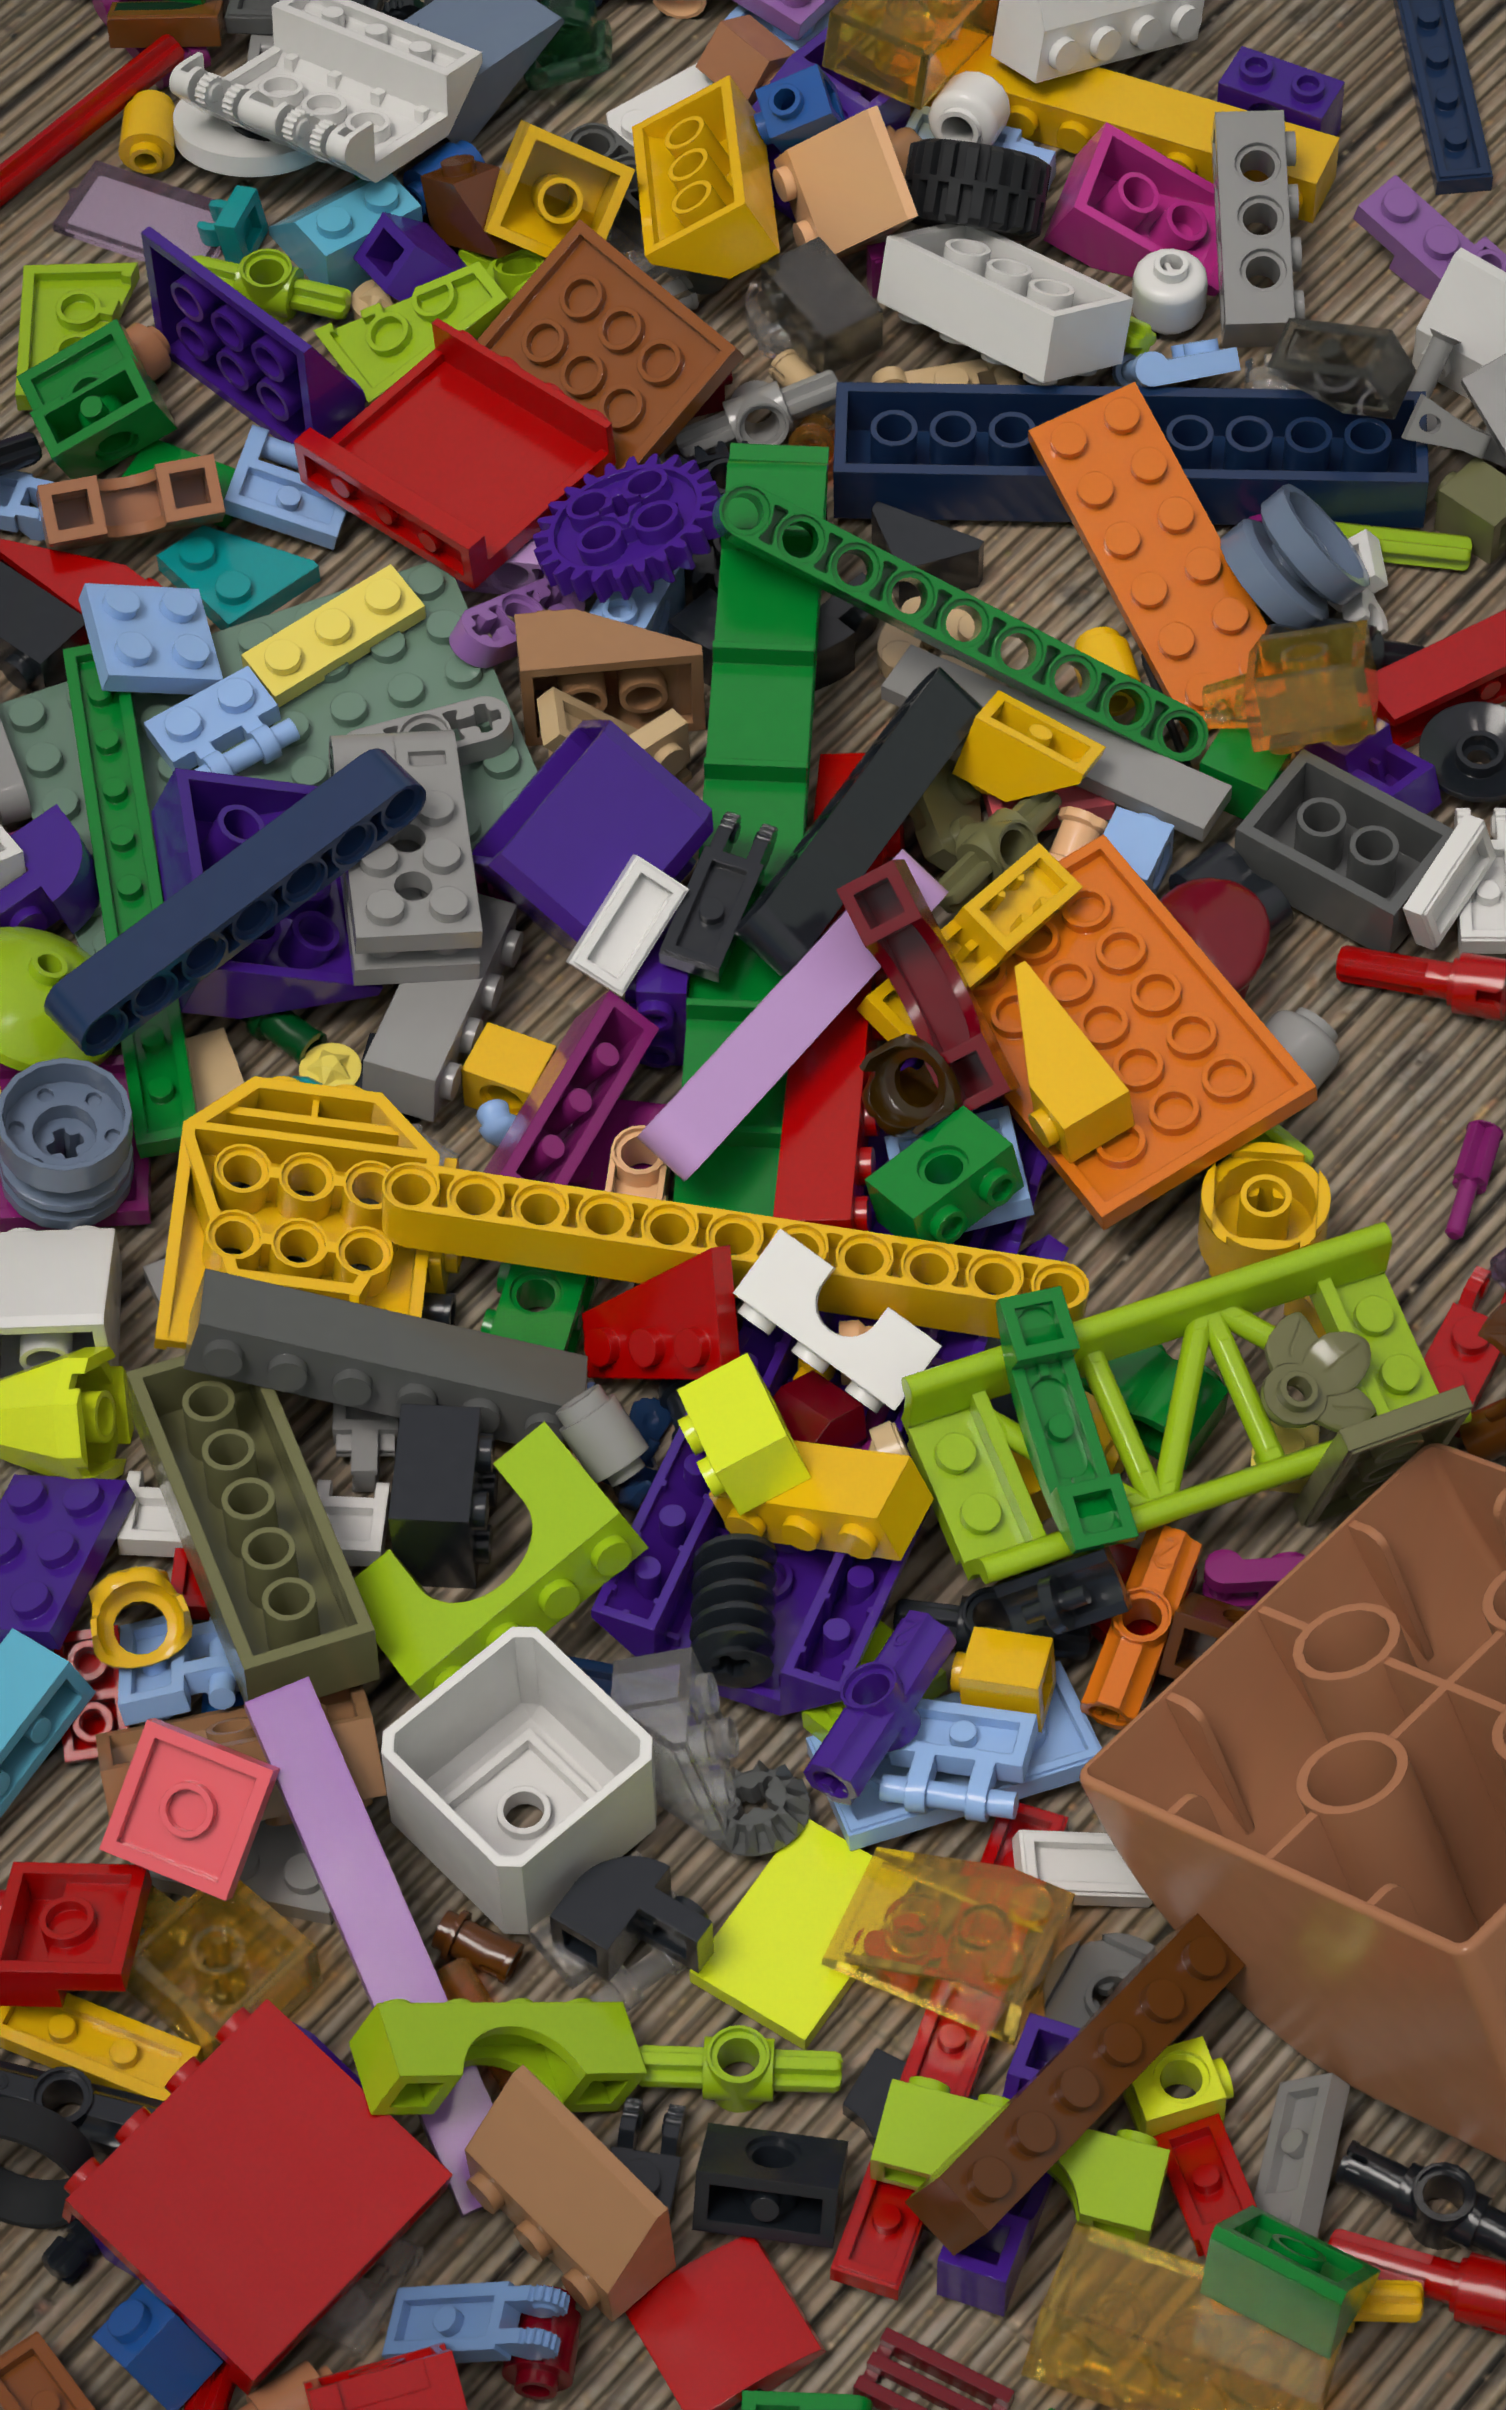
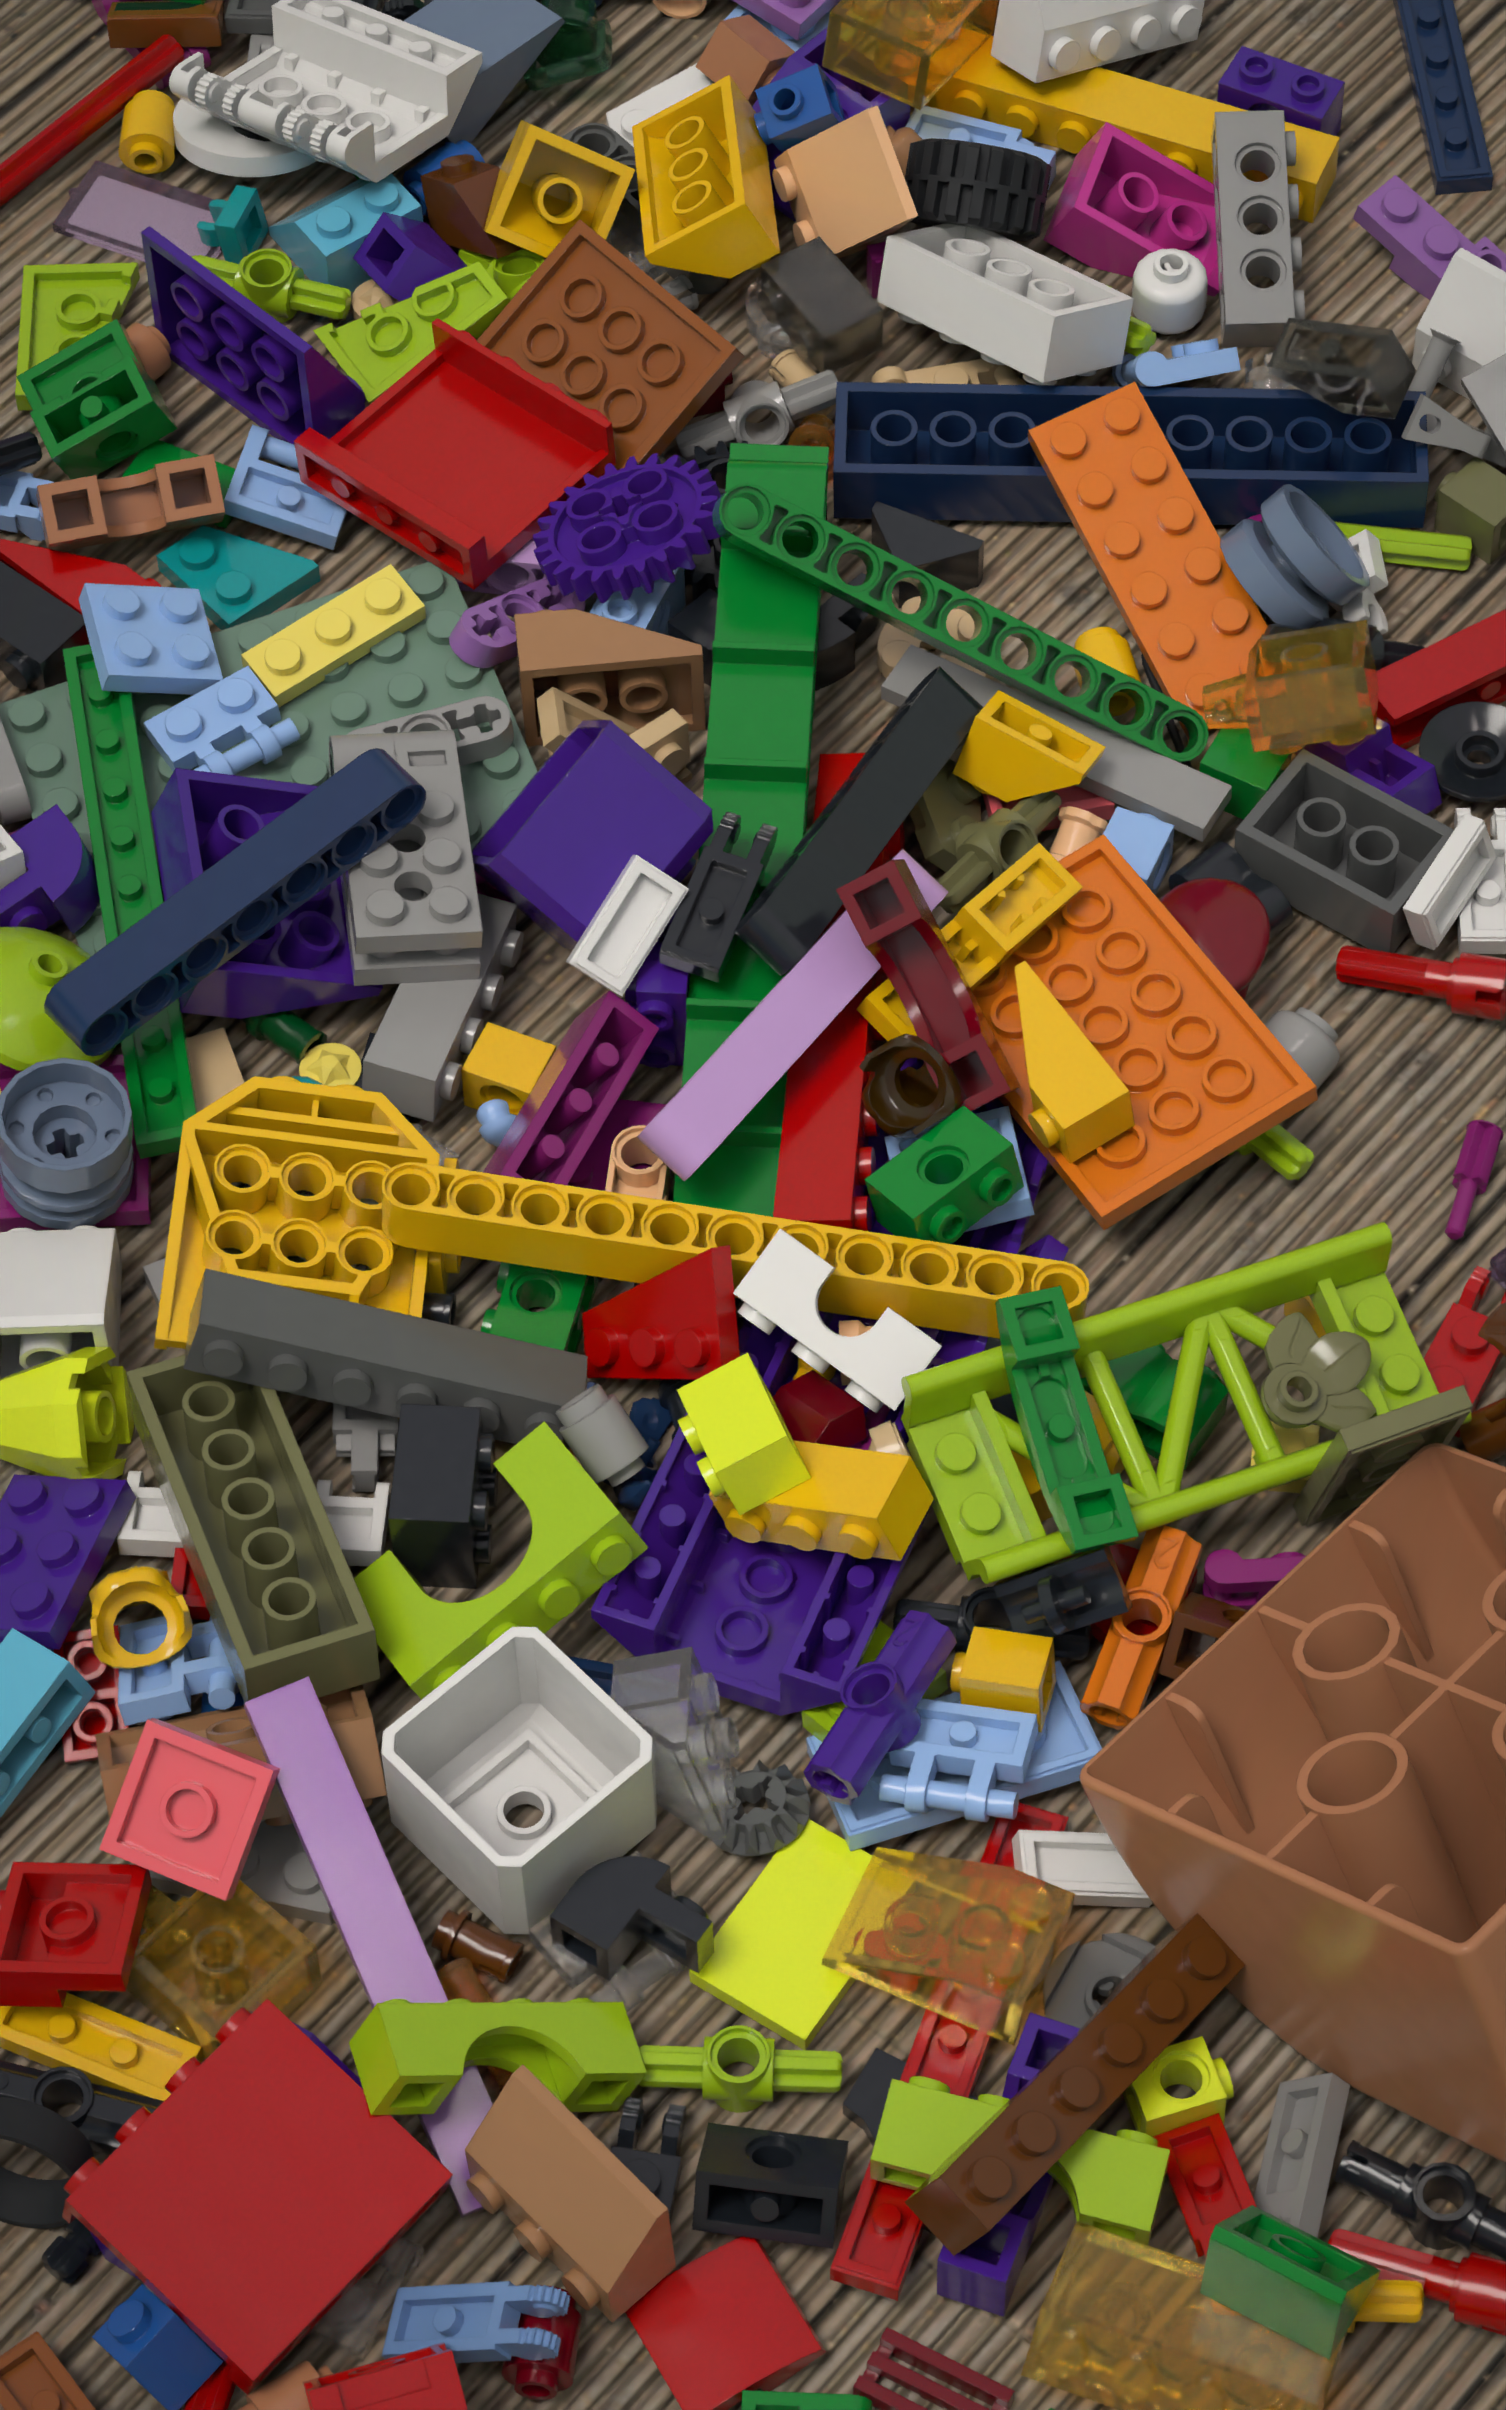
black piece [688,1533,778,1688] -> none
white head [928,71,1010,145] -> none
yellow brick [1198,1142,1331,1277] -> none

